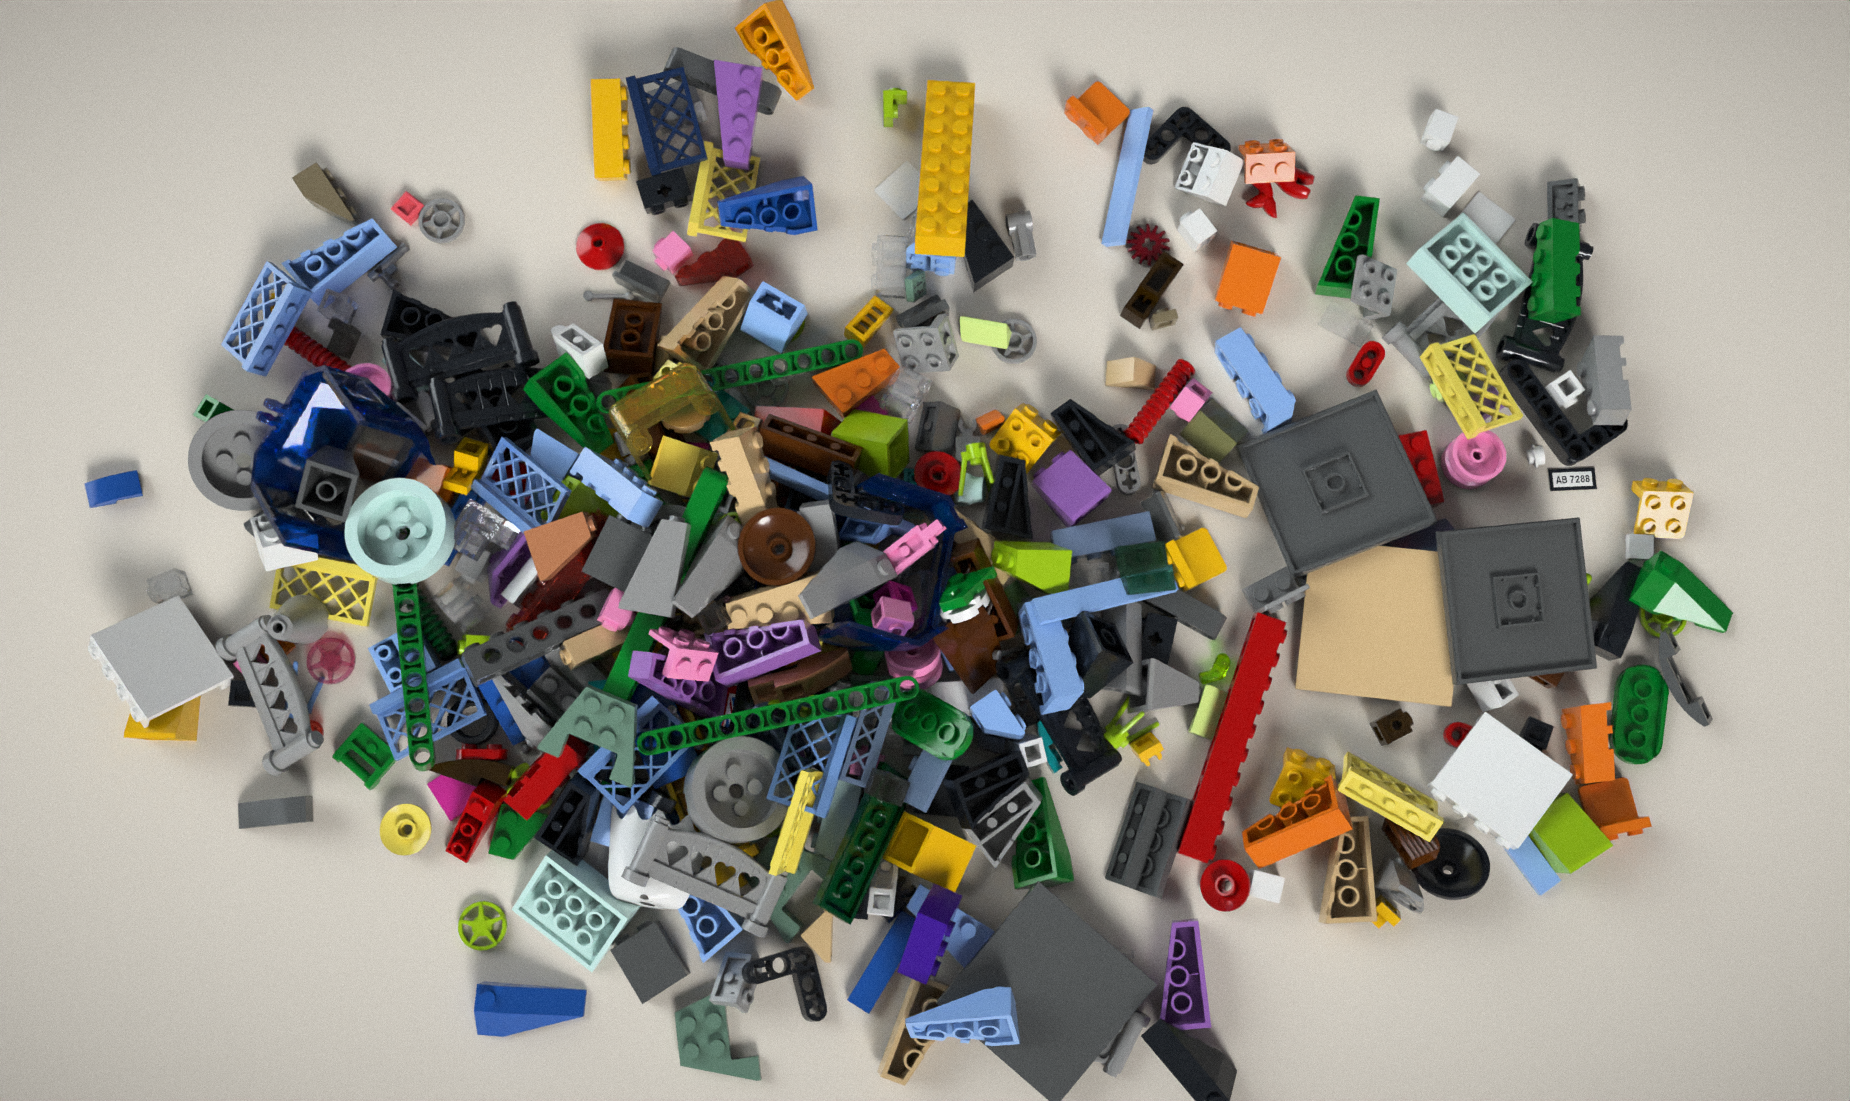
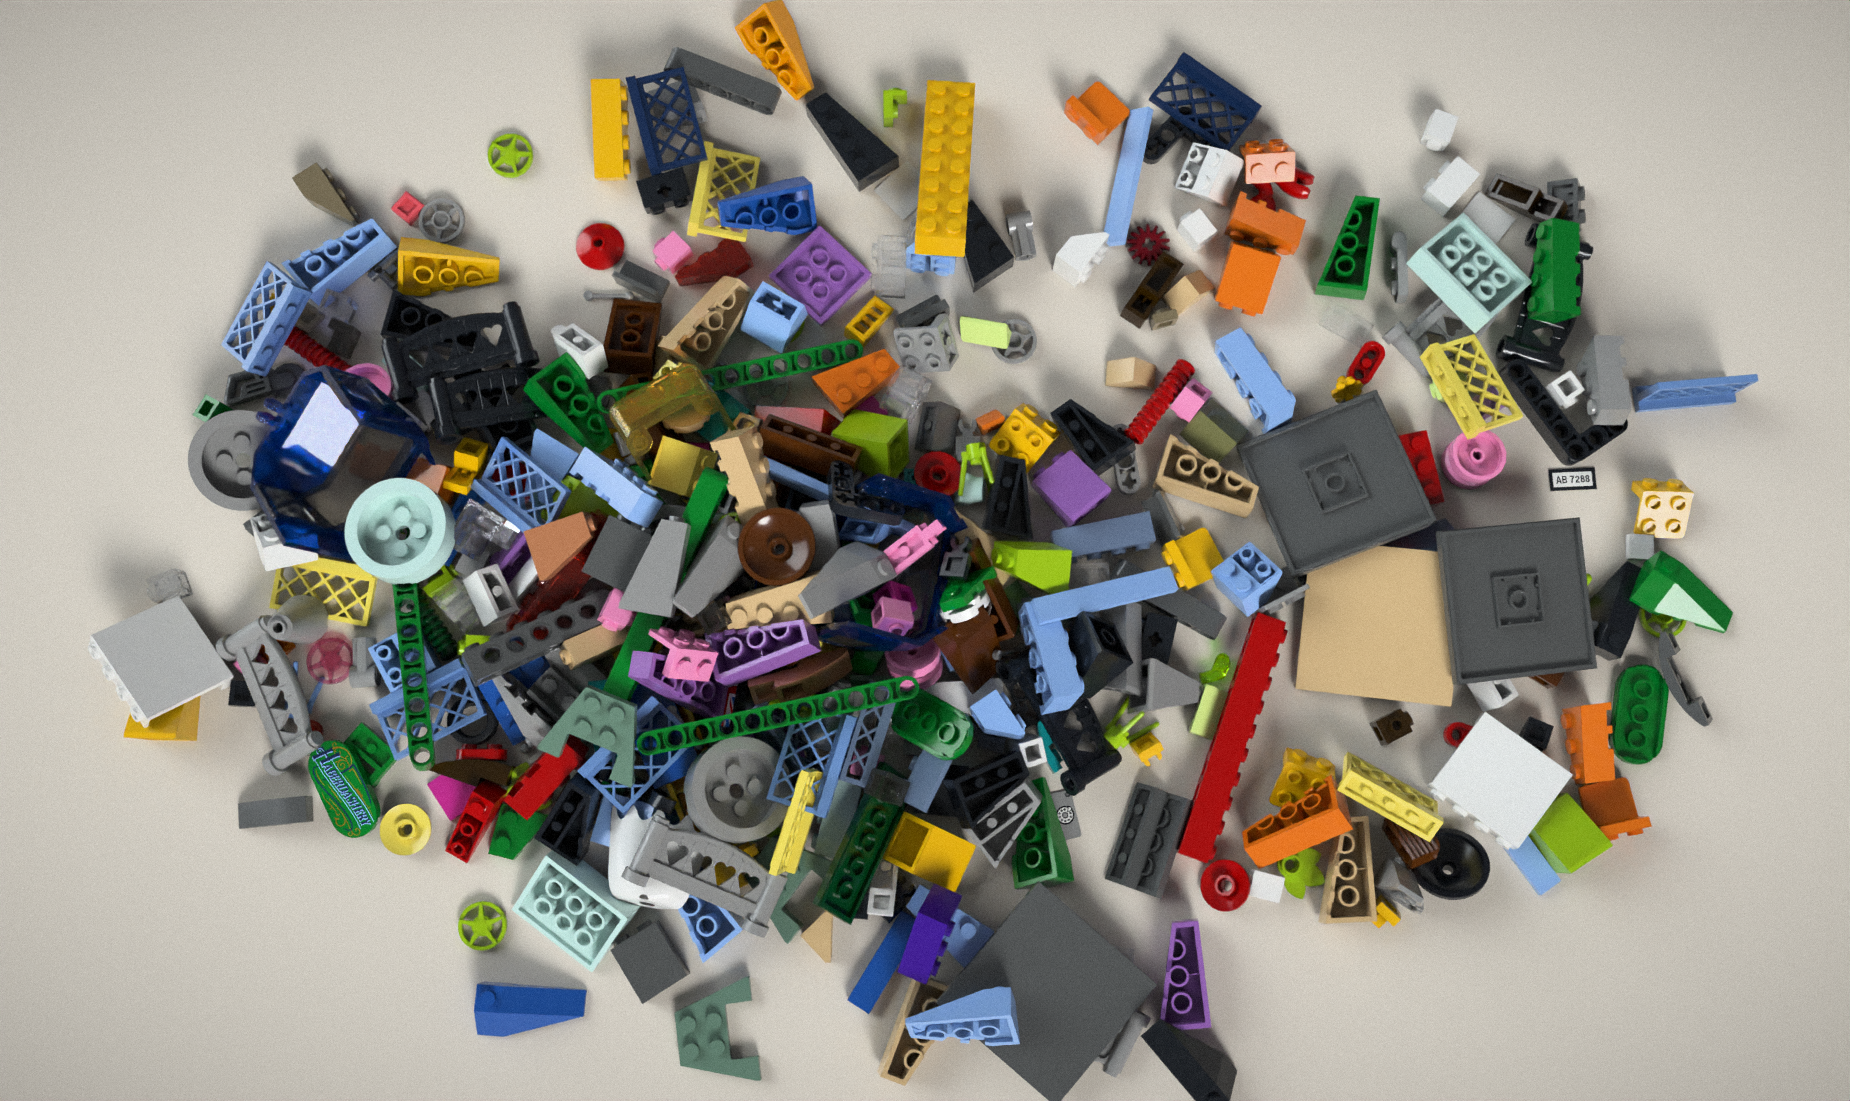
blue slope [85,470,143,508] -> none
dark grey slope [295,444,360,523] -> none
light grey bracket [709,952,762,1013] -> none
medium lavender wedge [714,60,763,171] -> none
black beam [742,946,827,1022] -> none
sand green tile [904,270,927,302] -> none
clear green slope [1114,541,1176,595] -> none
light grey bracket [1350,254,1397,320] -> none
white plate [1527,444,1545,468] -> none
none -> dark grey piece [223,363,308,407]
none -> dark tan plate [295,302,325,335]
none -> green tile [308,739,381,838]
none -> light grey piece [349,637,381,688]
none -> yellow wedge [398,237,500,296]
none -> lime bracket [423,563,460,599]
none -> white brick [463,564,519,627]
none -> lime wheel [488,134,533,178]
none -> medium lavender plate [769,225,872,327]
none -> black wedge [806,92,899,192]
none -> black plate [939,536,972,581]
none -> light grey sticker [1051,790,1081,840]
none -> white slope [1052,232,1109,288]
none -> dark blue fence [1149,52,1262,151]
none -> tan slope [1161,270,1215,316]
none -> light blue slope [1211,541,1282,617]
none -> orange wedge [1224,191,1306,255]
none -> lime plate [1277,848,1325,899]
none -> yellow plant [1331,376,1363,403]
none -> light grey hinge [1389,231,1408,303]
none -> dark brown slope [1485,173,1568,223]
none -> medium blue fence [1632,374,1758,413]

